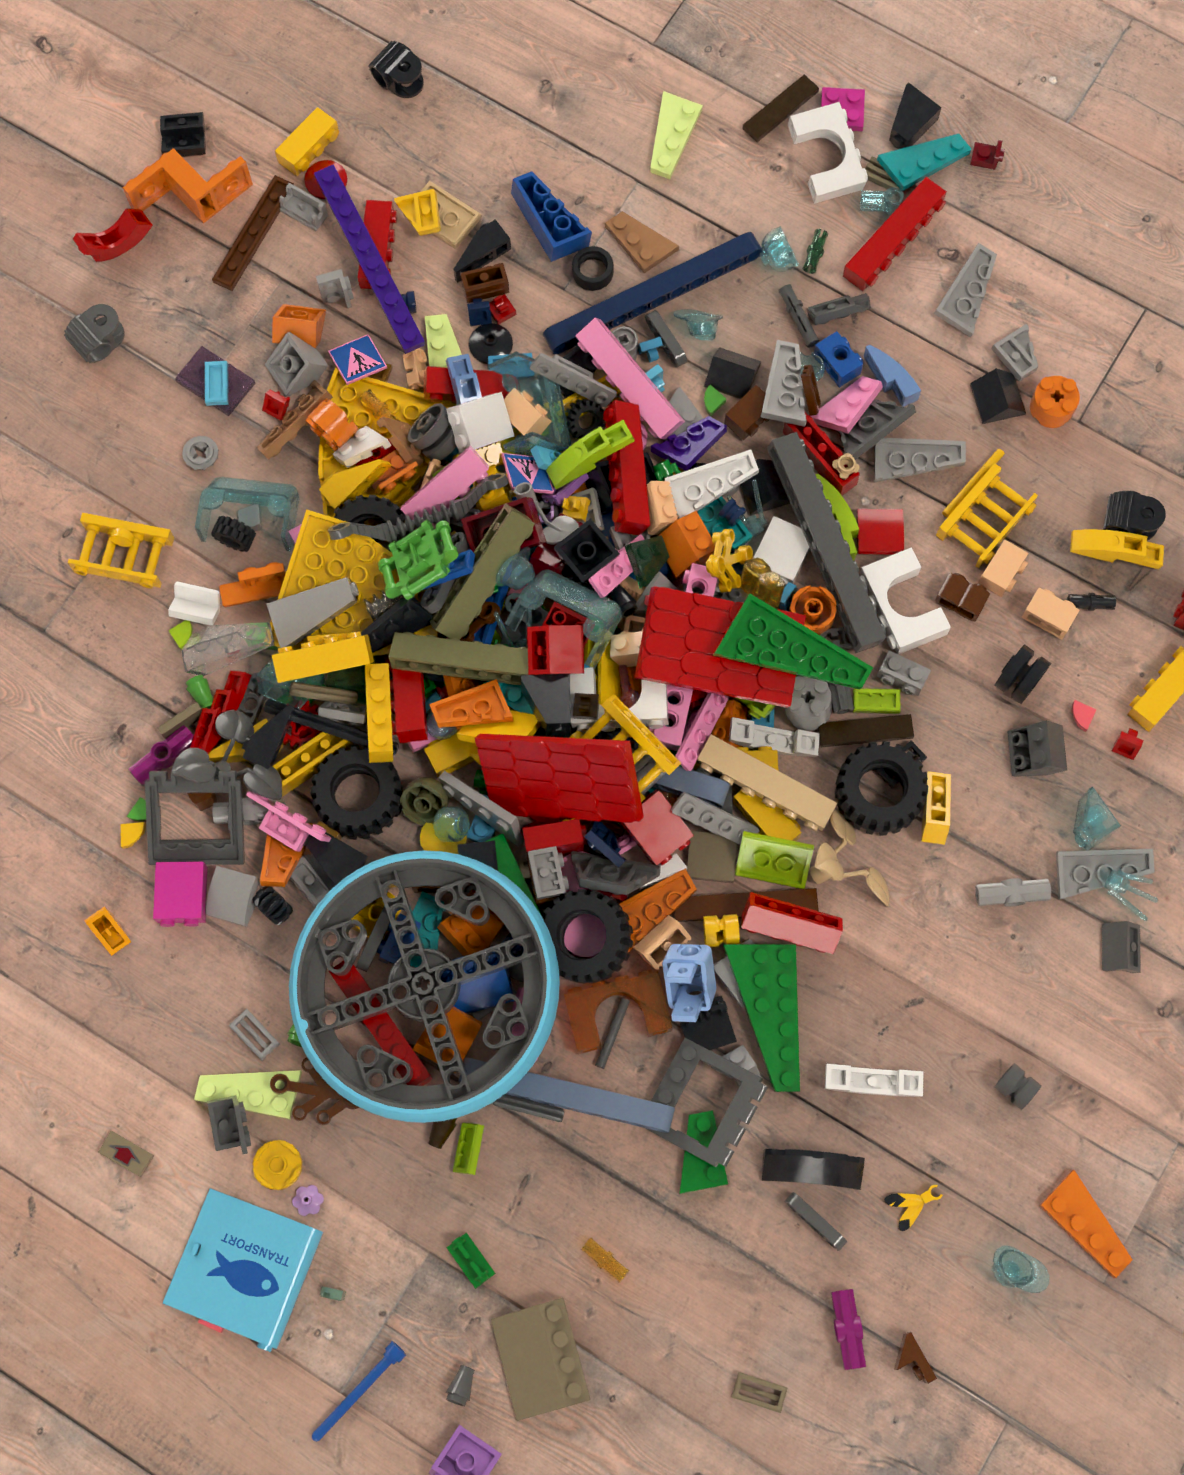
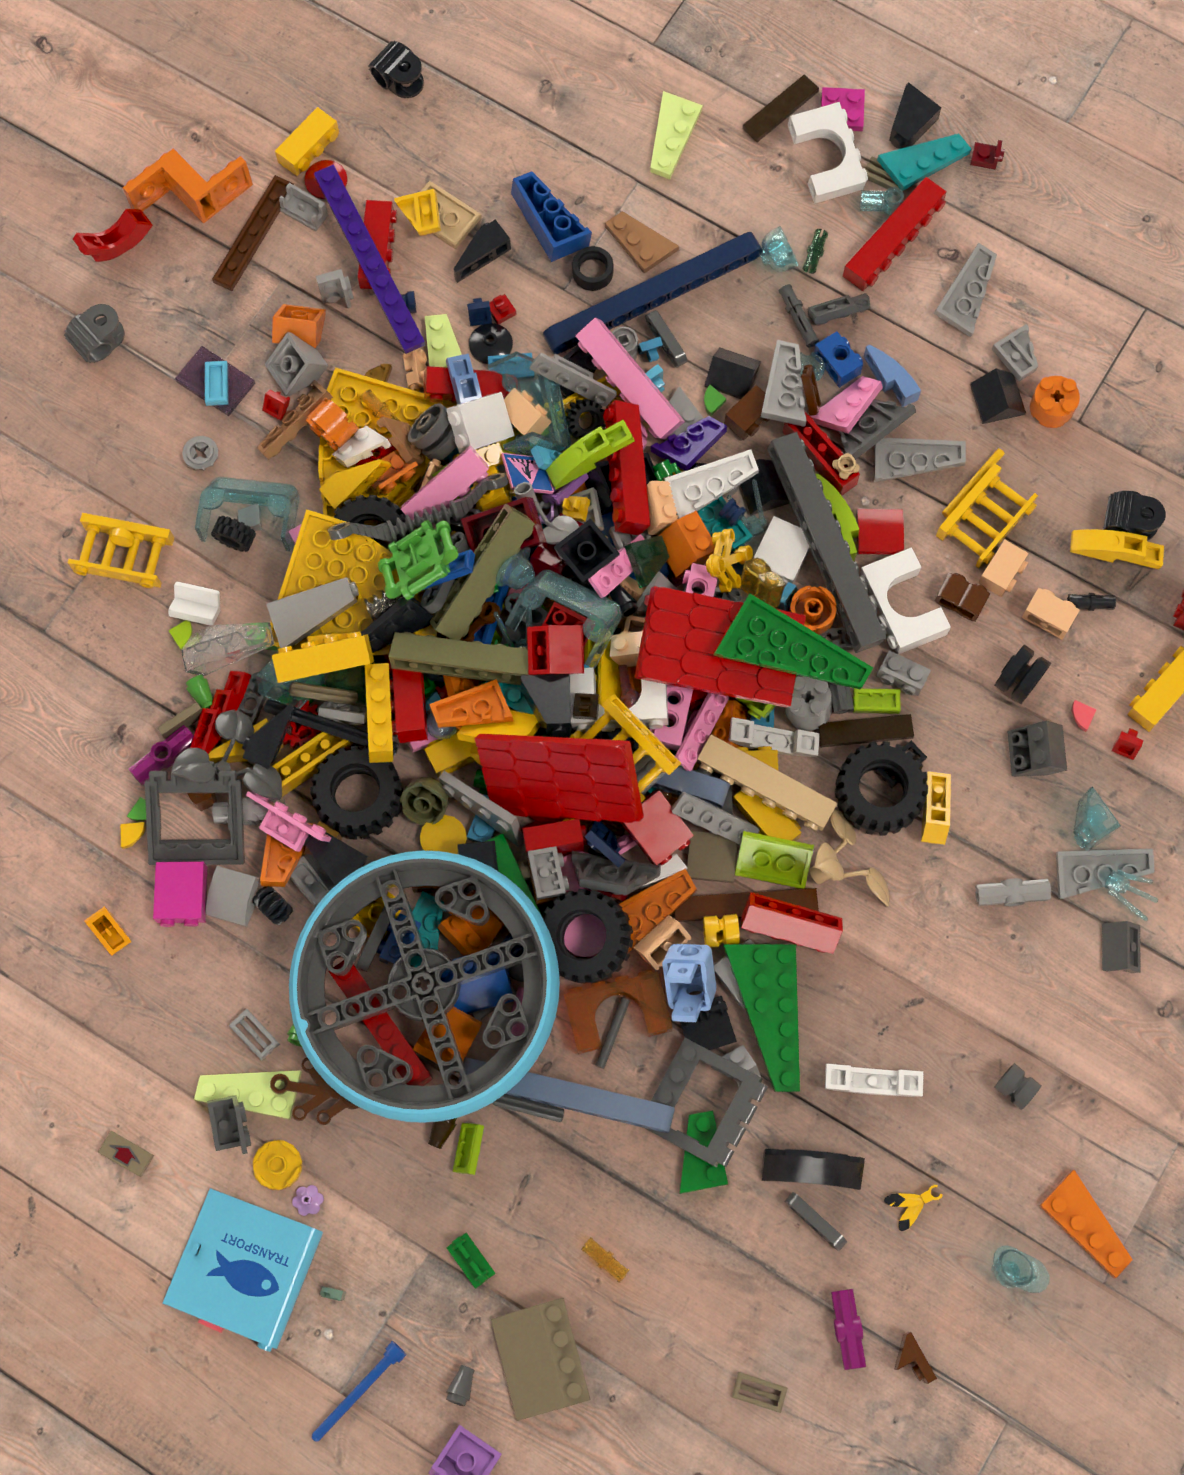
black slope [160,112,206,156] -> none
orange bracket [219,562,286,607] -> none
piece [328,334,387,385] -> none
clear light blue hair [433,806,470,842] -> none
reddish brown brick [460,263,509,303] -> none
clear light blue piece [673,309,723,340] -> none

